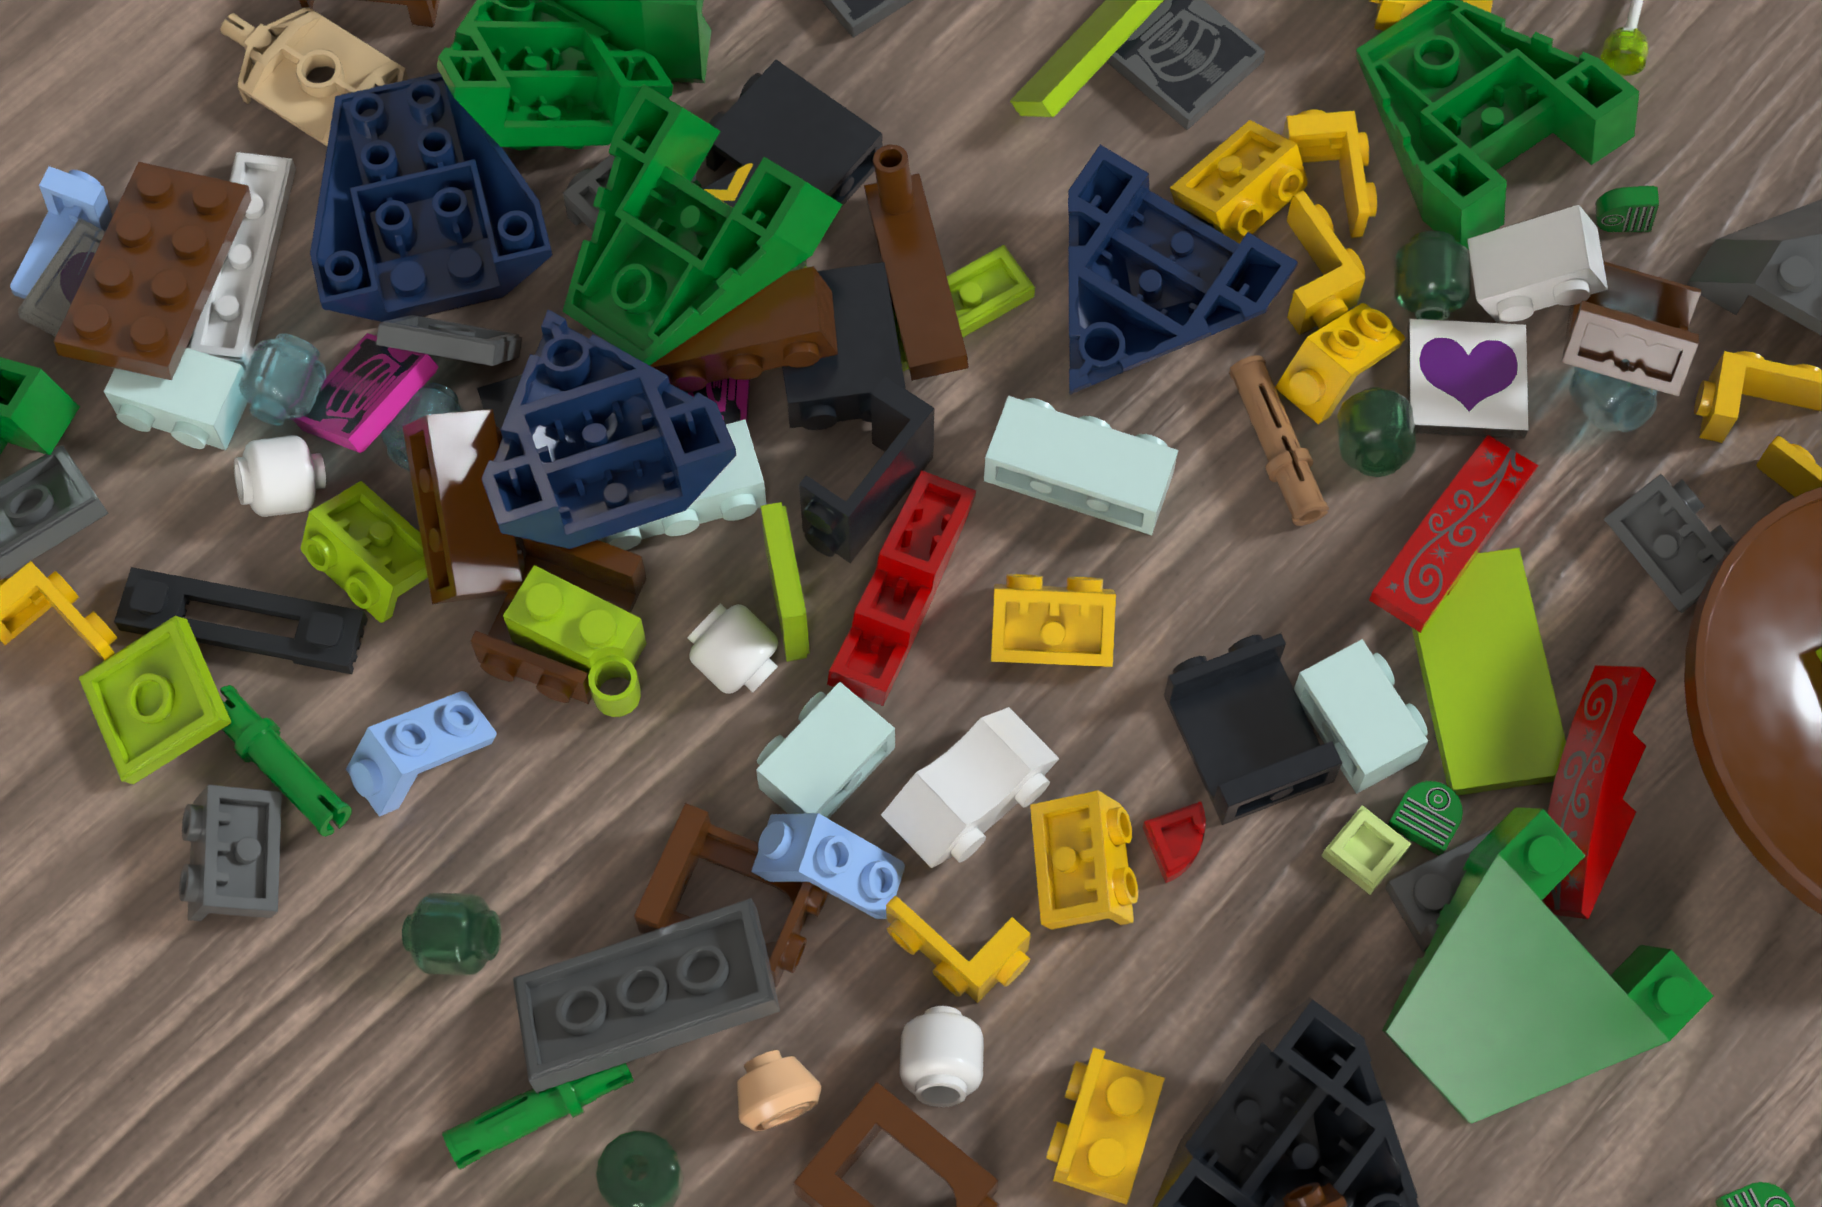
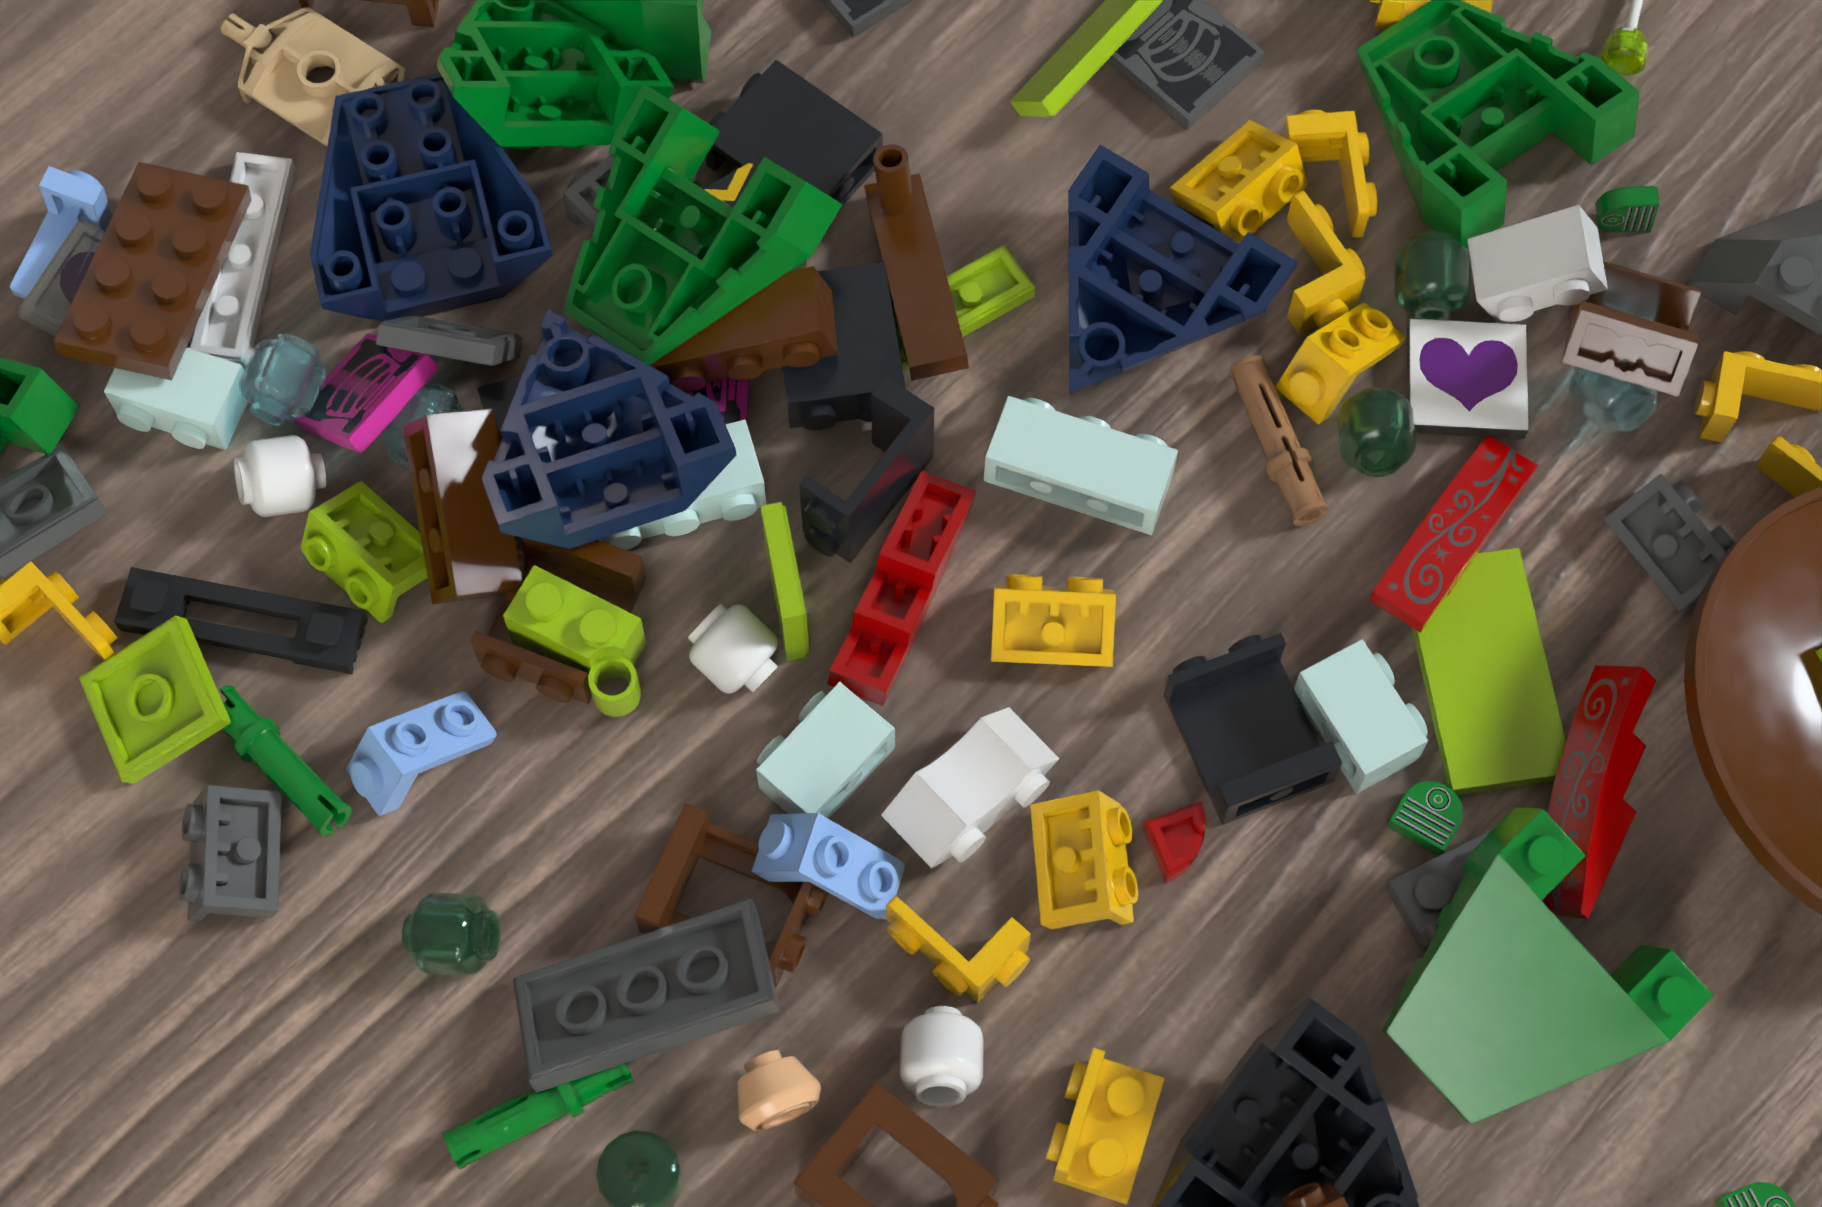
yellowish green tile [1322,805,1411,895] -> none

